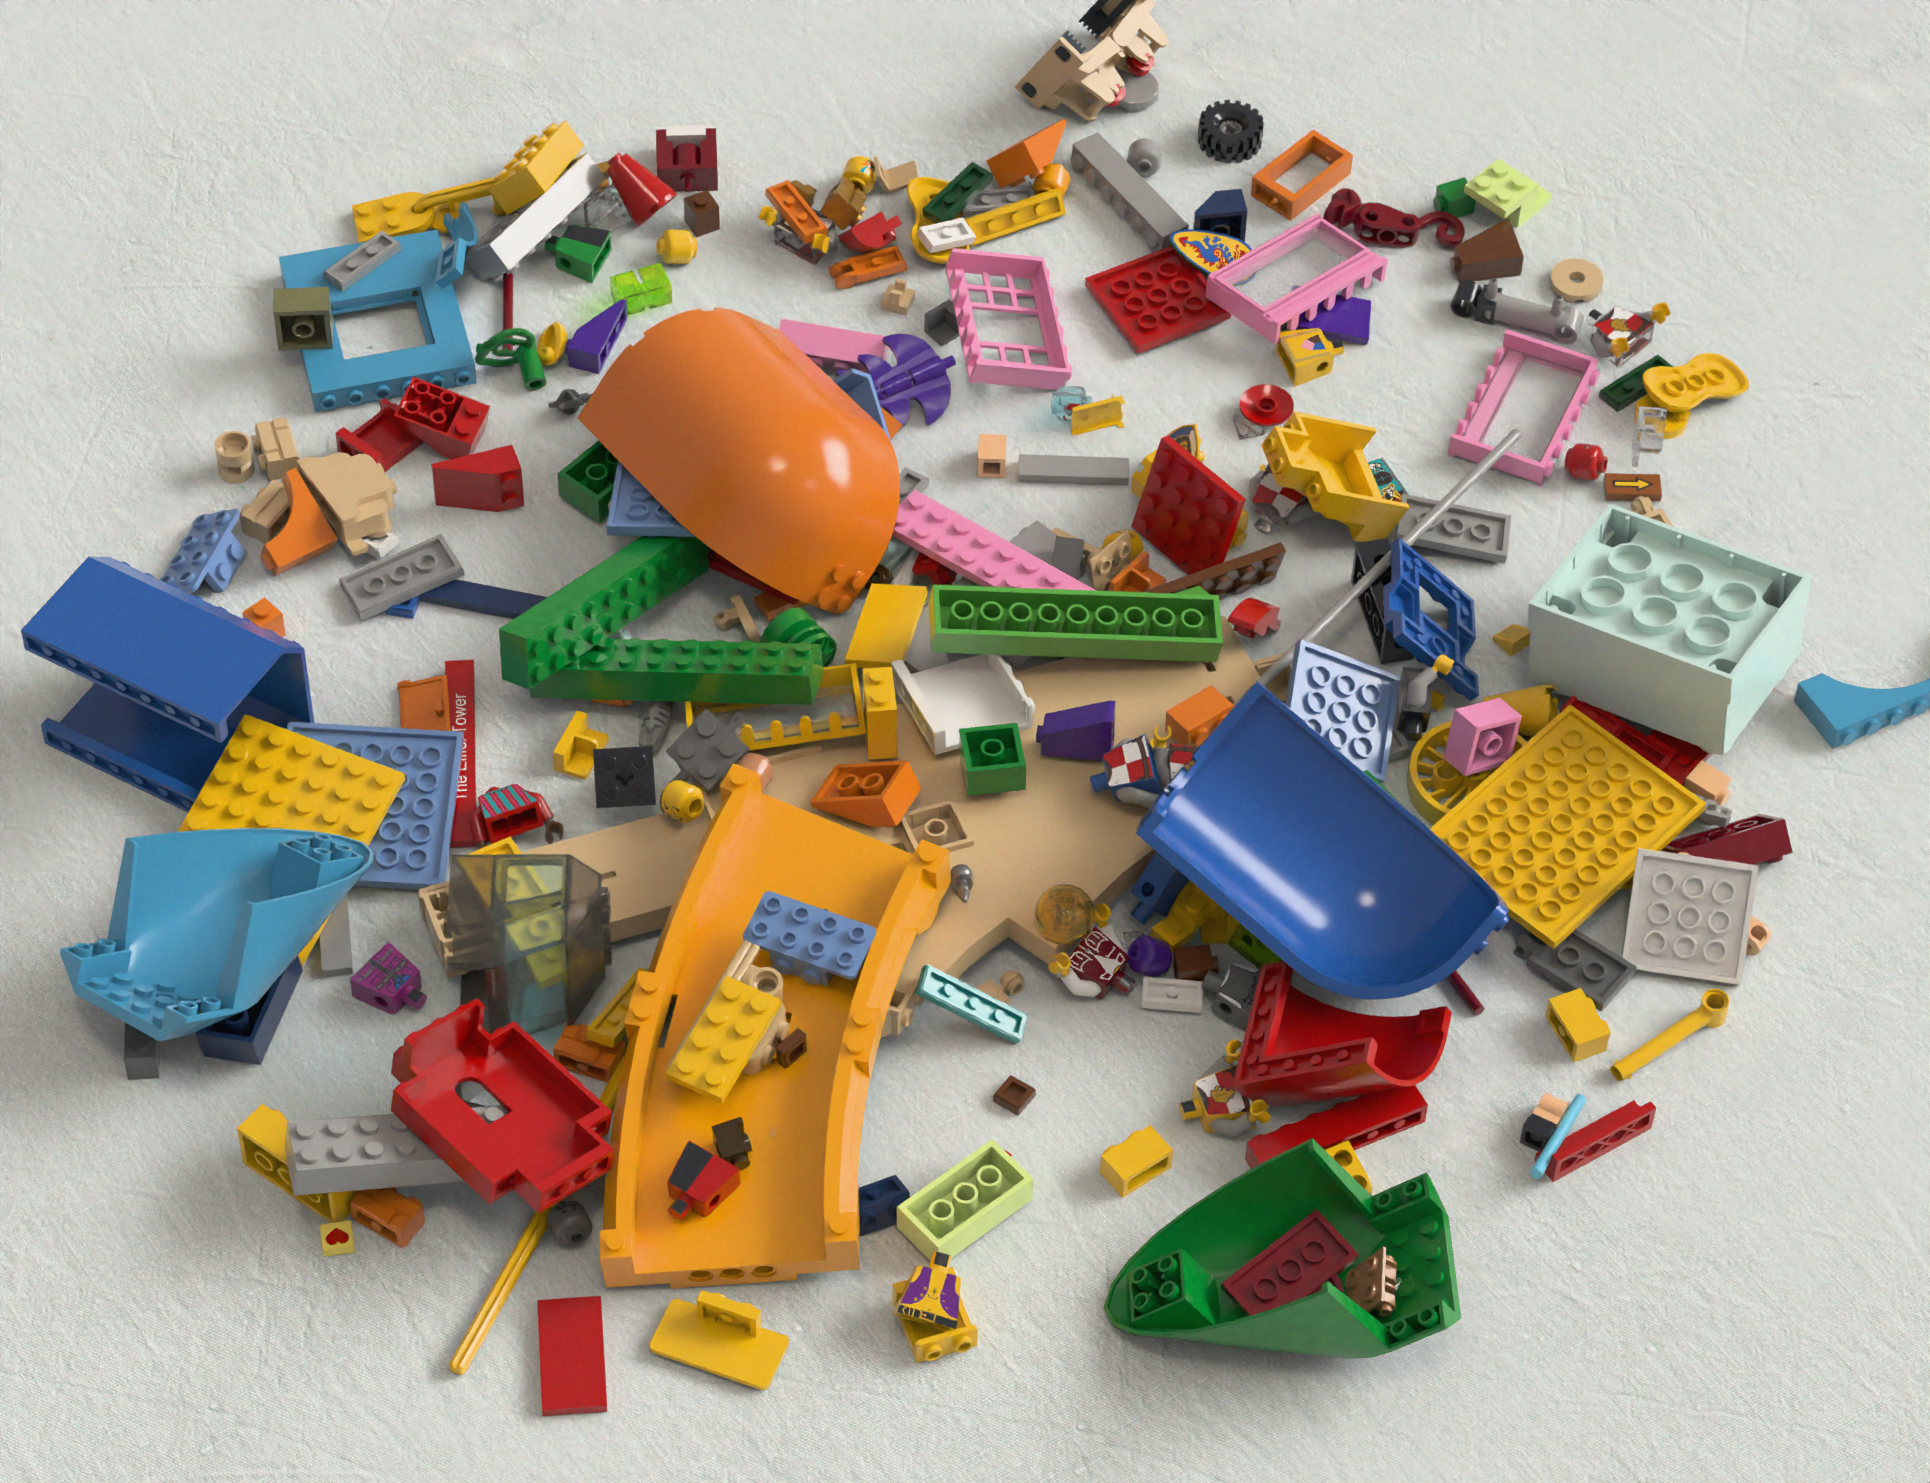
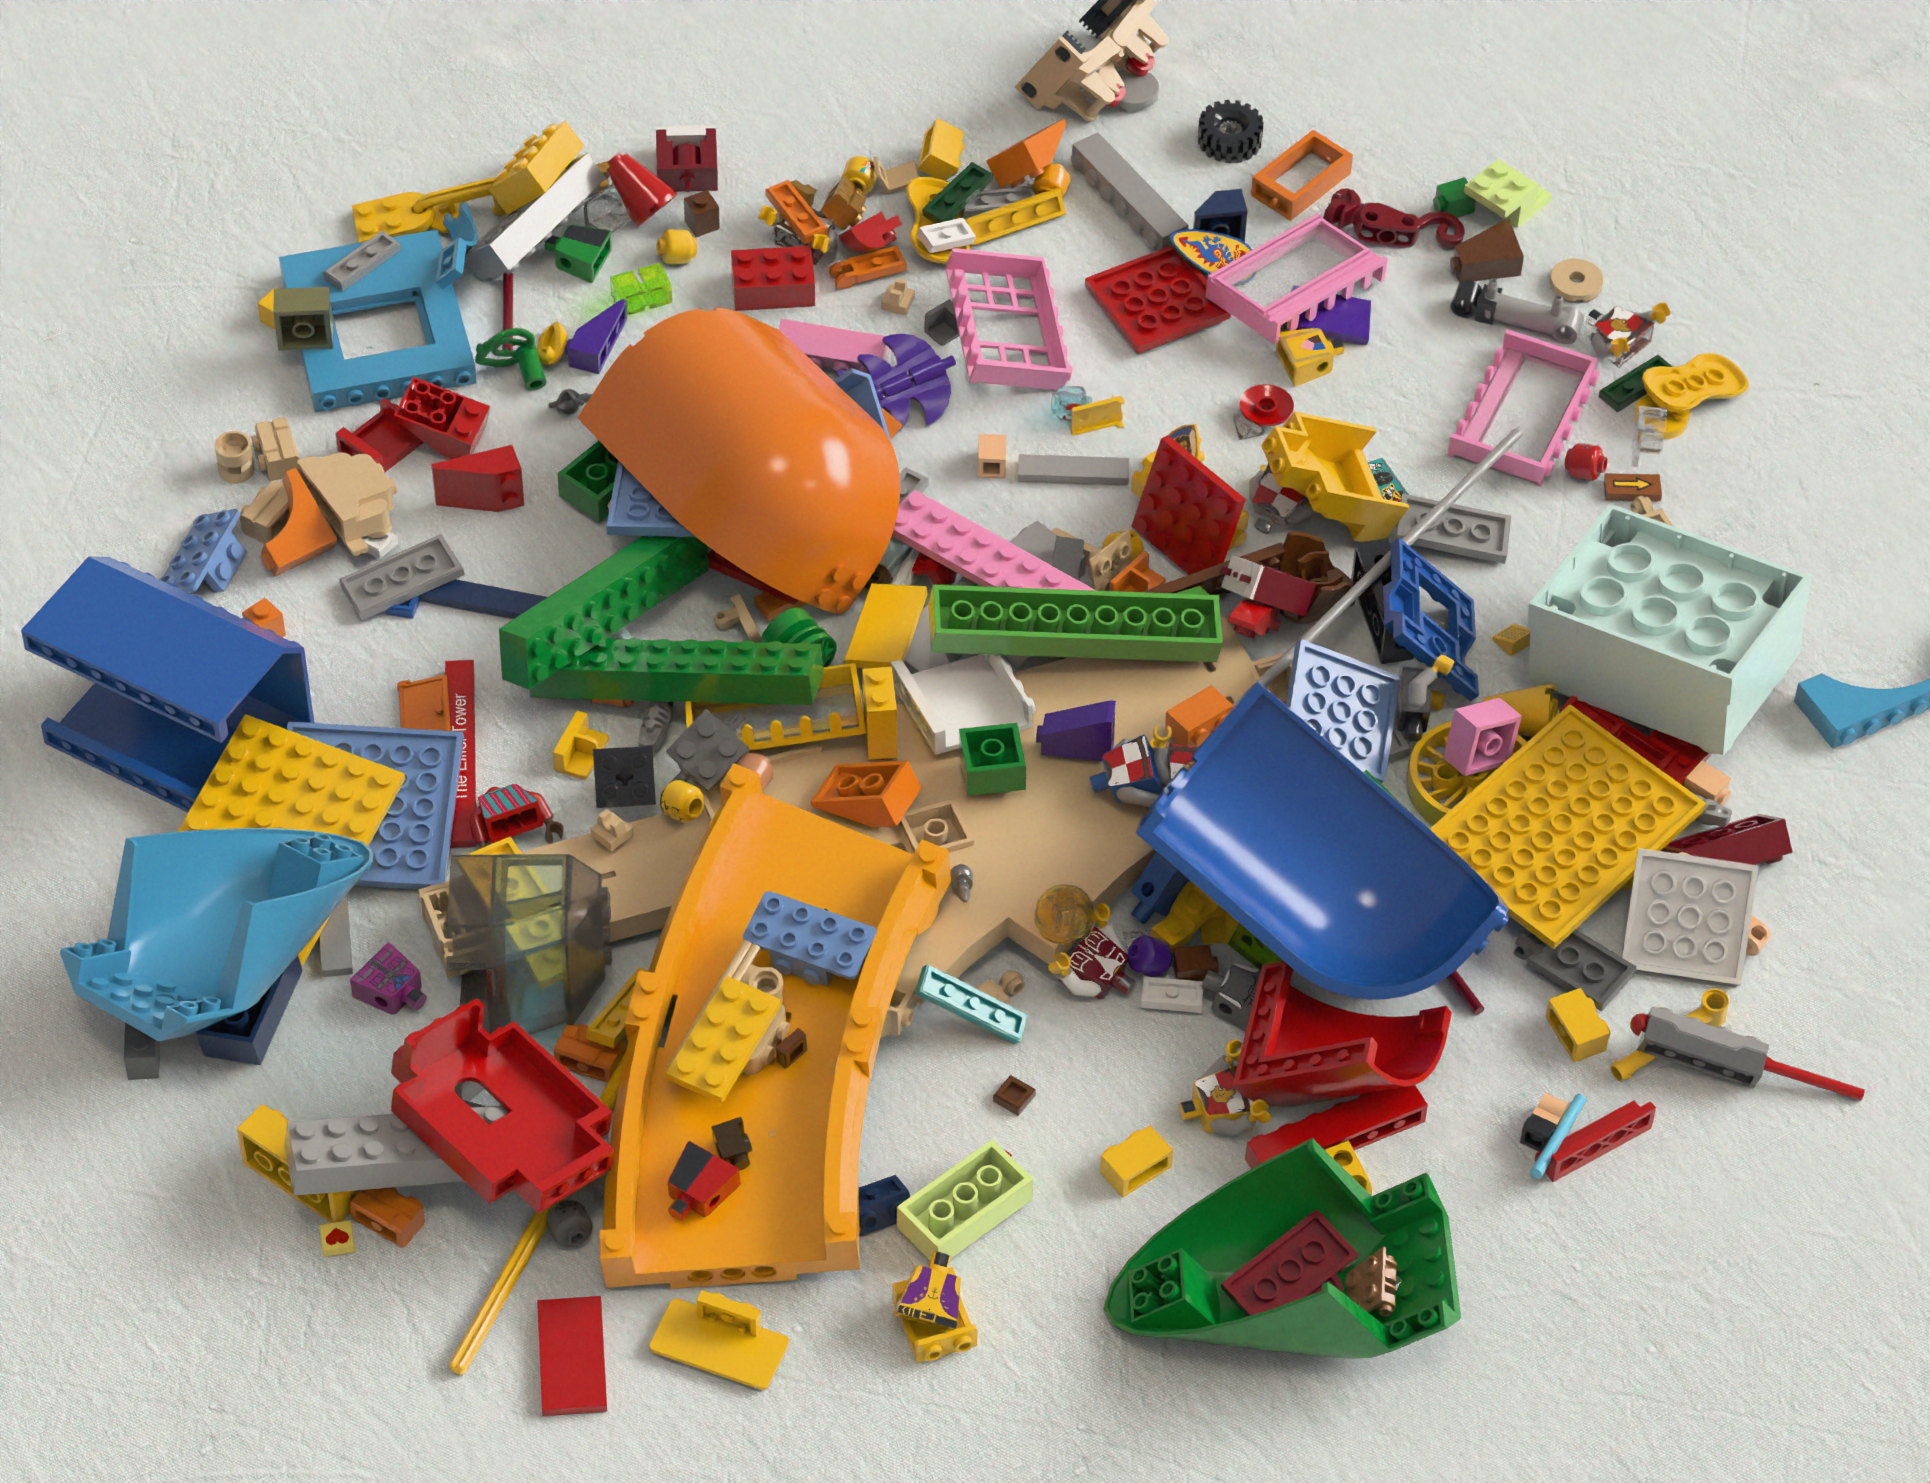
light grey head [1127,138,1162,177] -> none
none -> yellow slope [258,287,278,329]
none -> tan tile [590,809,633,852]
none -> red brick [731,246,815,311]
none -> yellow brick [917,118,964,181]
none -> dark red piece [1219,555,1316,617]
none -> reddish brown piece [1277,531,1356,624]
none -> piece [1630,1006,1865,1101]

